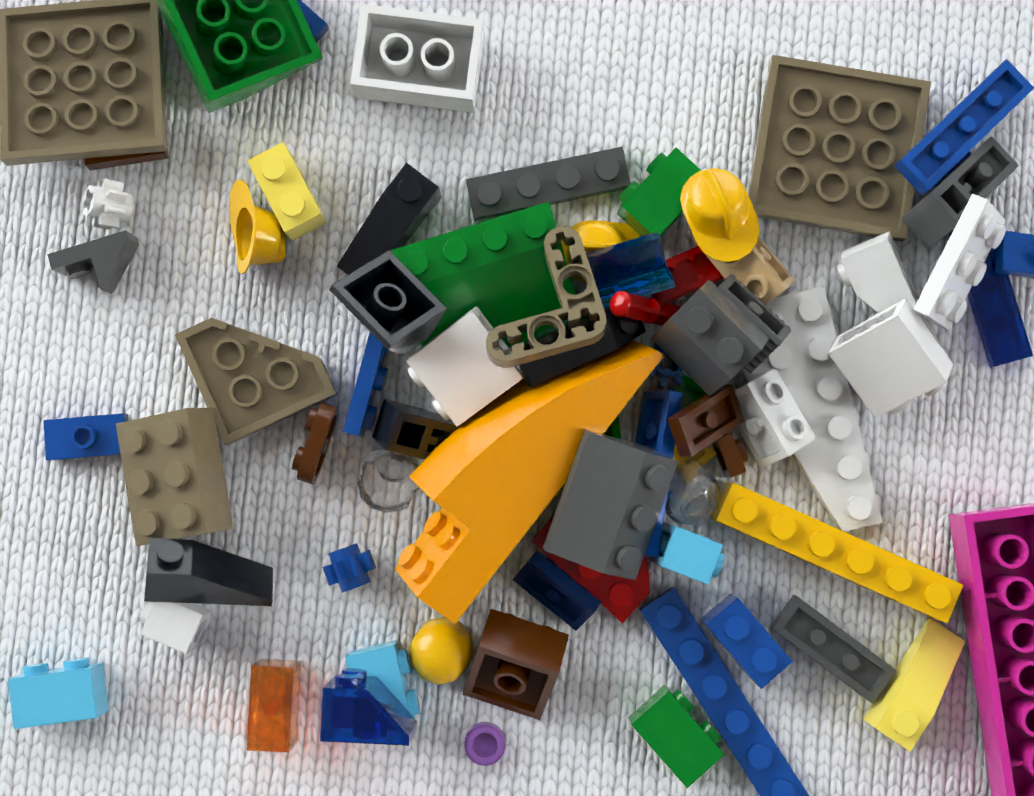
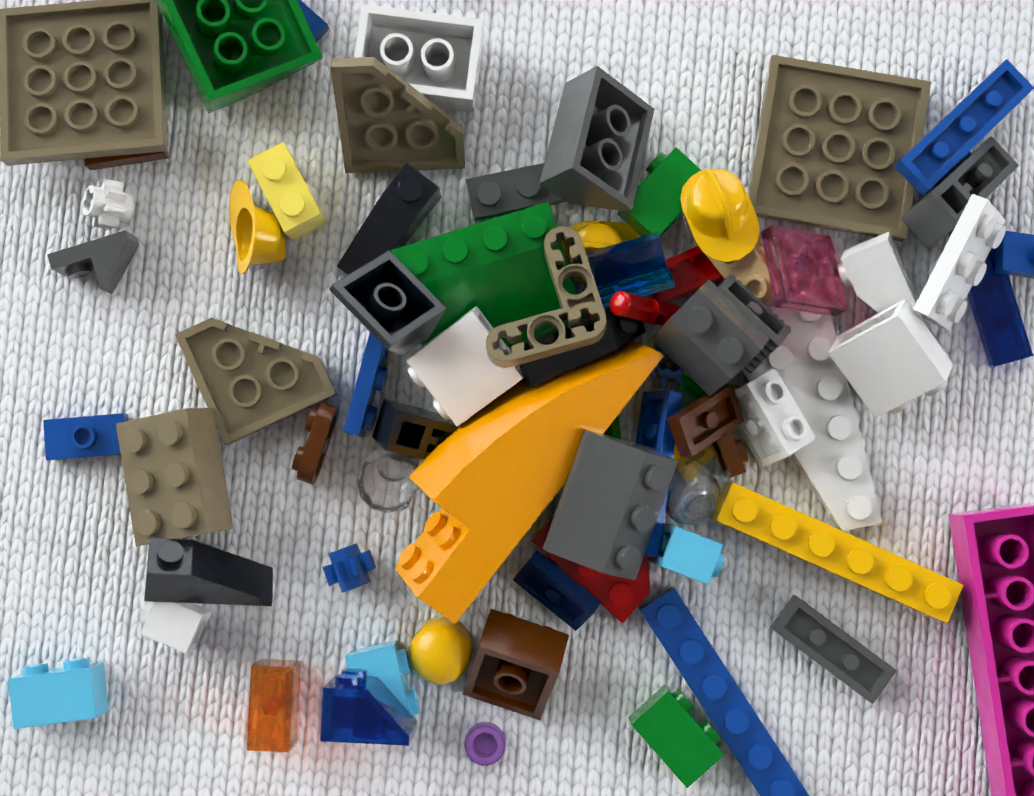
blue brick [700,593,793,689] -> none
light yellow slope [863,618,966,752] -> none
none -> dark tan plate [330,57,465,173]
none -> dark grey slope [539,66,655,212]
none -> clear pink plate [761,225,847,316]

